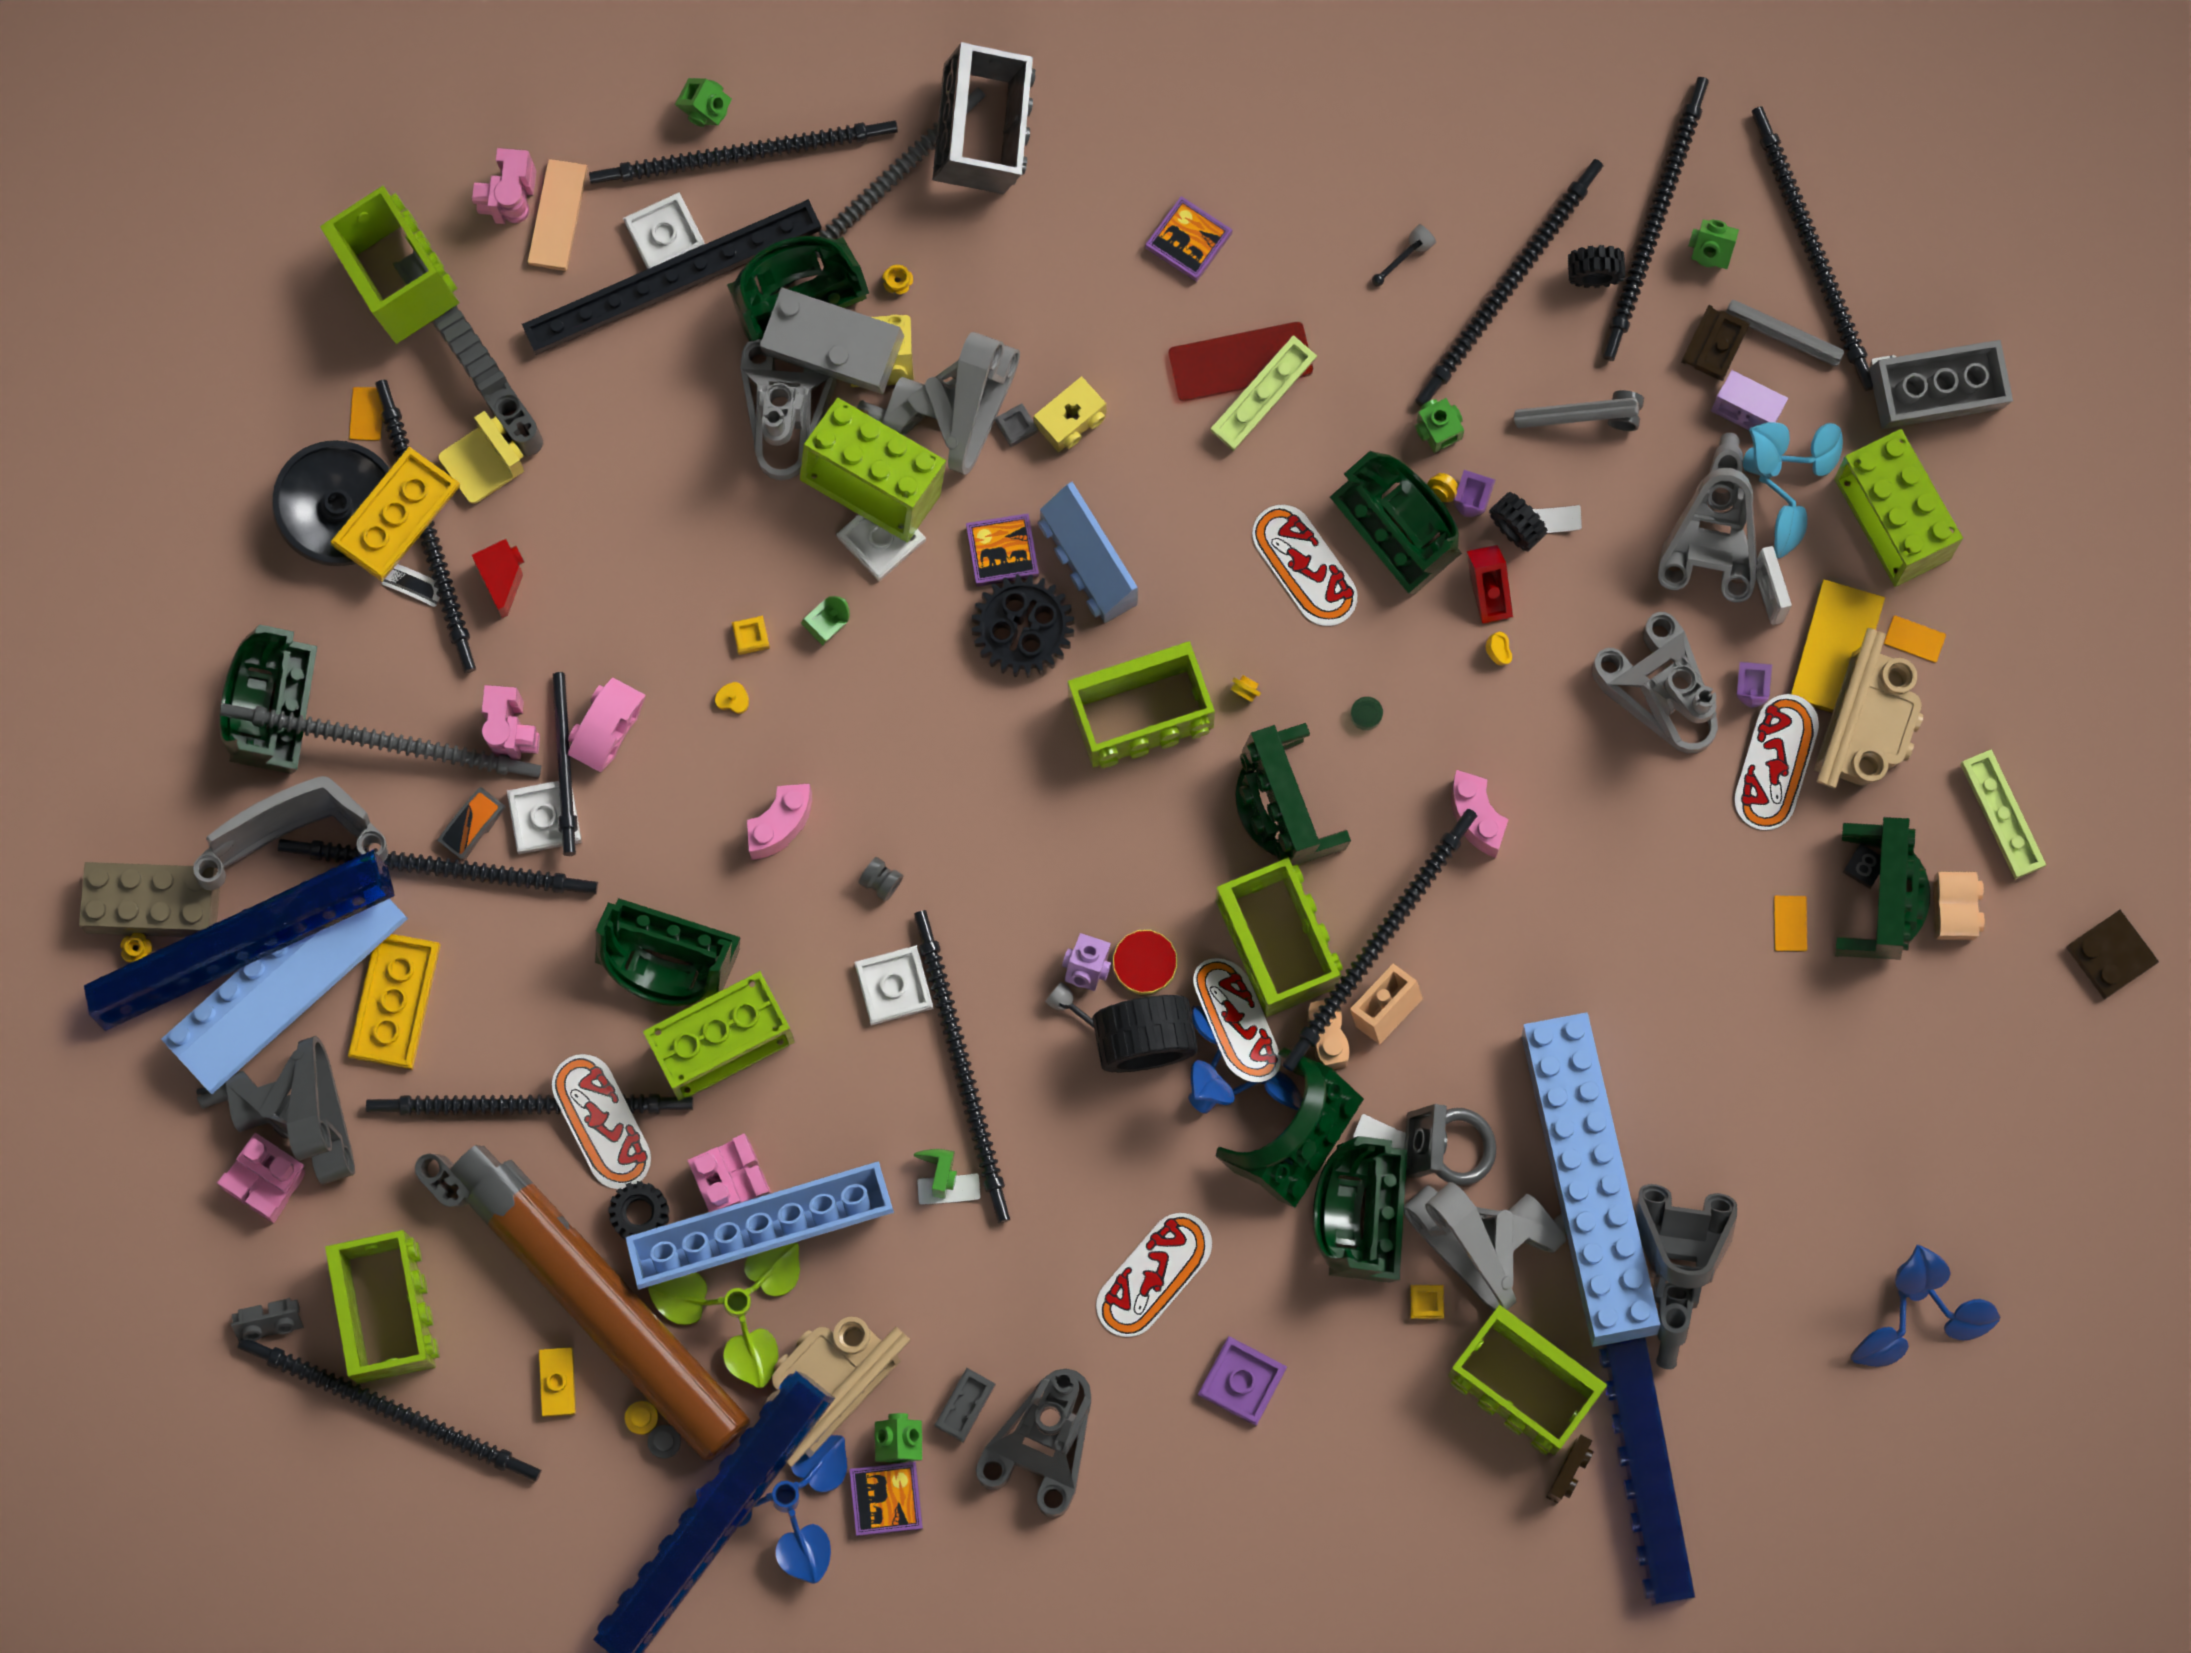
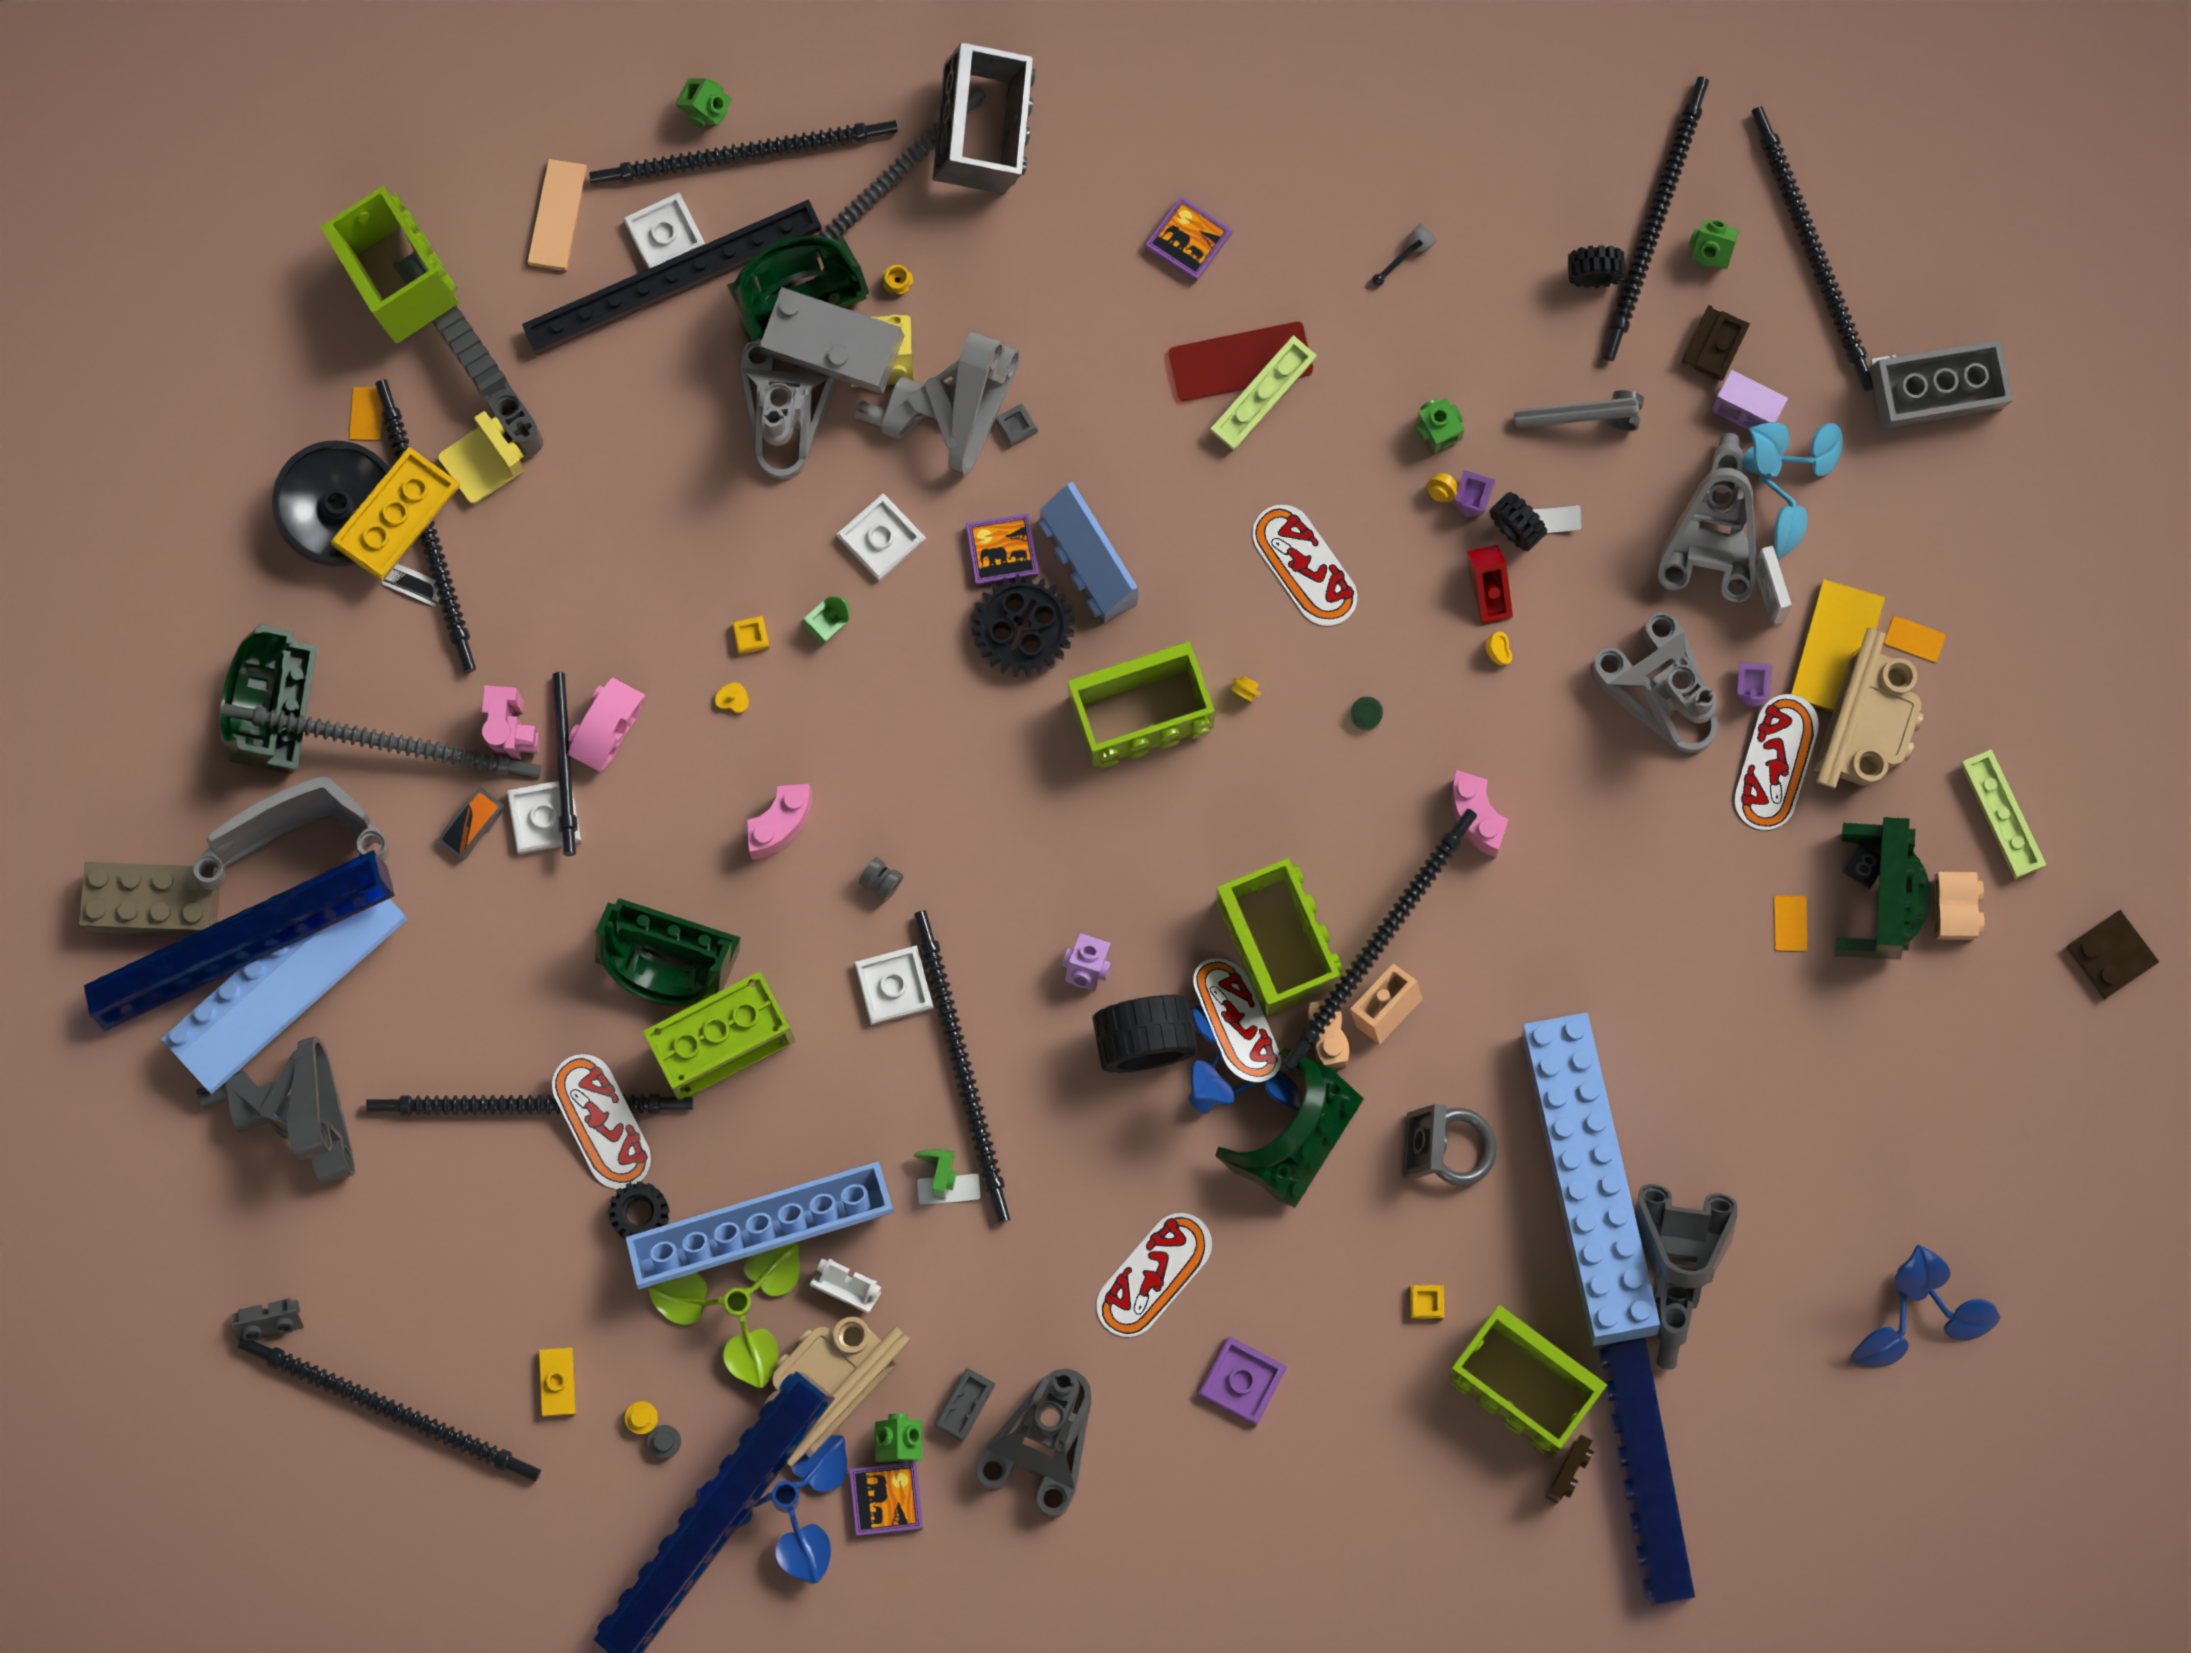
yellow plate [120,933,152,964] -> none
bright pink hips [217,1133,305,1224] -> none
black hose [278,839,598,894] -> none
lime hose [325,1230,440,1384] -> none
yellow tile [348,934,441,1070] -> none
dark orange piece [415,1145,751,1462] -> none
bright pink hips [472,148,536,224] -> none
red slope [472,539,525,618] -> none
bright pink hips [688,1134,771,1212] -> none
lime hose [800,397,946,543] -> none
light yellow brick [1034,376,1106,452] -> none
light grey hinge [1045,982,1094,1028] -> none
red tile [1113,930,1177,995] -> none
dark green piece [1235,723,1351,866] -> none
dark green piece [1313,1136,1407,1283] -> none
dark green piece [1330,451,1462,595] -> none
white sticker [1353,1114,1406,1149] -> none
light grey connector [1404,1182,1566,1311] -> none
black hose [1415,159,1604,406] -> none
light grey axle [1726,300,1844,366] -> none
lime hose [1834,429,1963,587] -> none
none -> white hinge [810,1259,882,1314]

